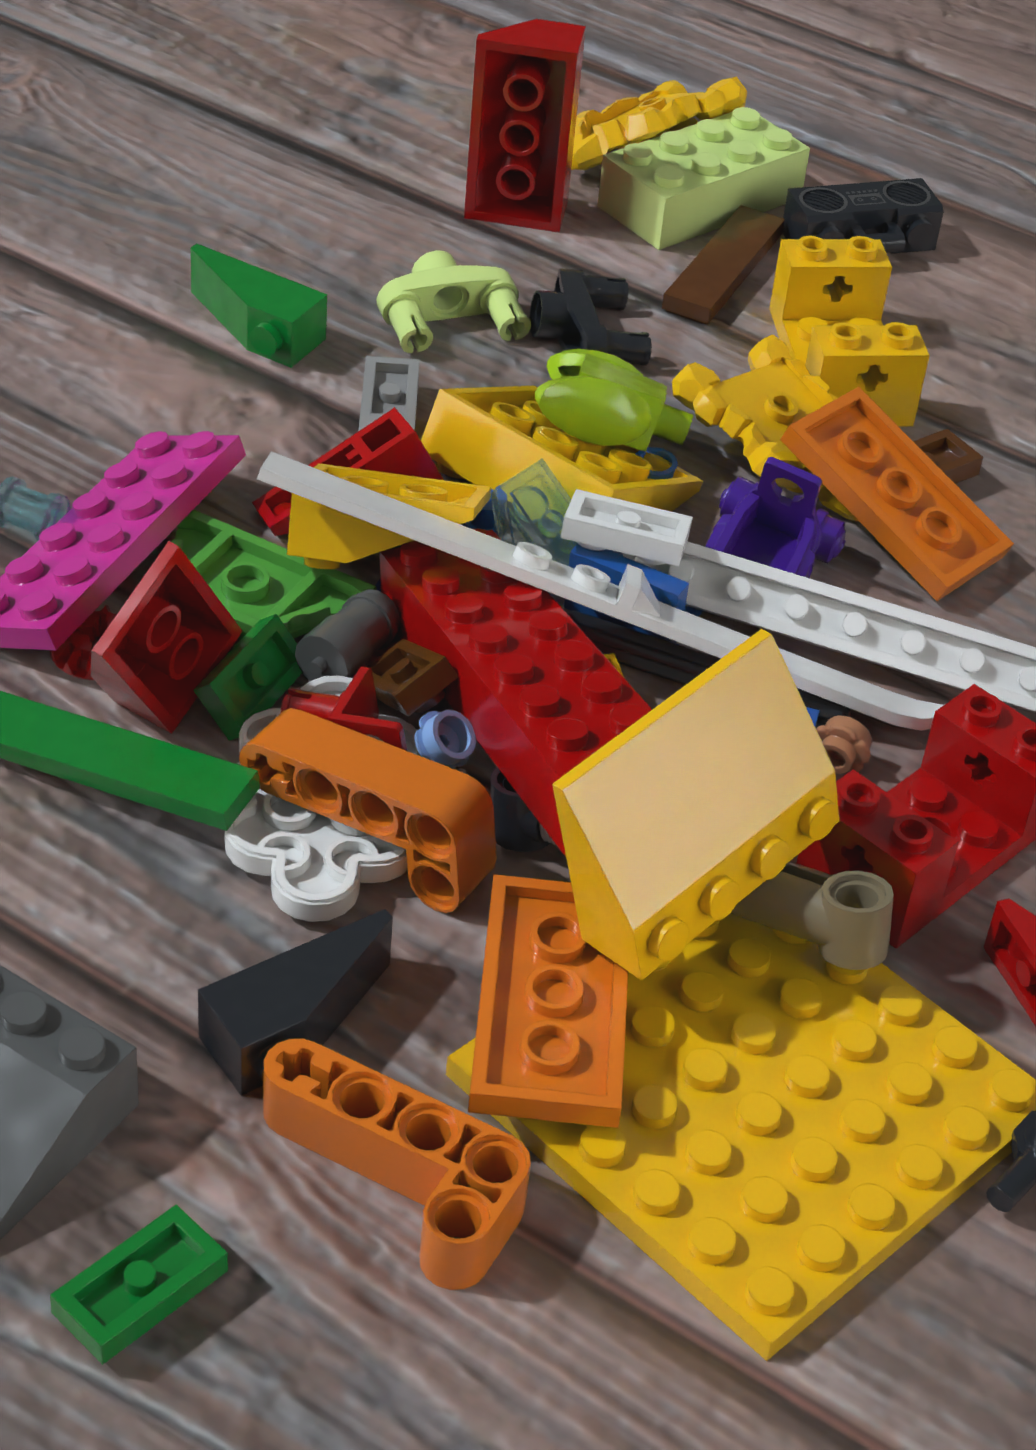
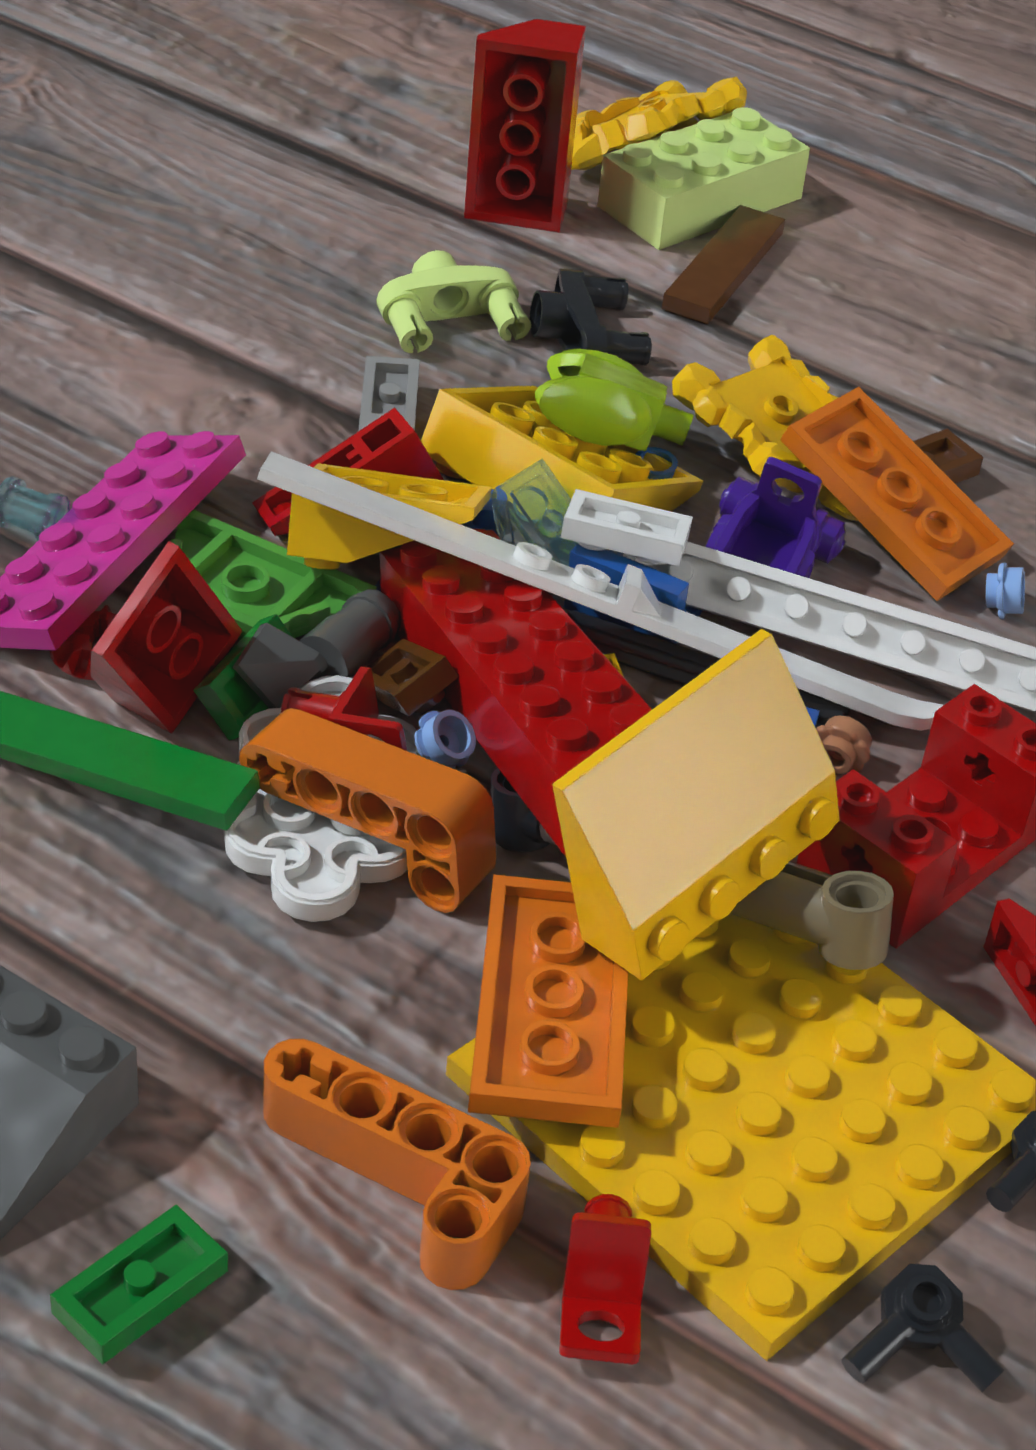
green slope [190,243,327,368] -> none
black slope [198,909,393,1096] -> none
yellow plate [769,236,930,427] -> none
black piece [783,178,944,254] -> none
none -> dark grey slope [232,623,326,709]
none -> red bracket [559,1194,651,1365]
none -> black piece [841,1264,1005,1392]
none -> light blue plate [986,563,1025,620]

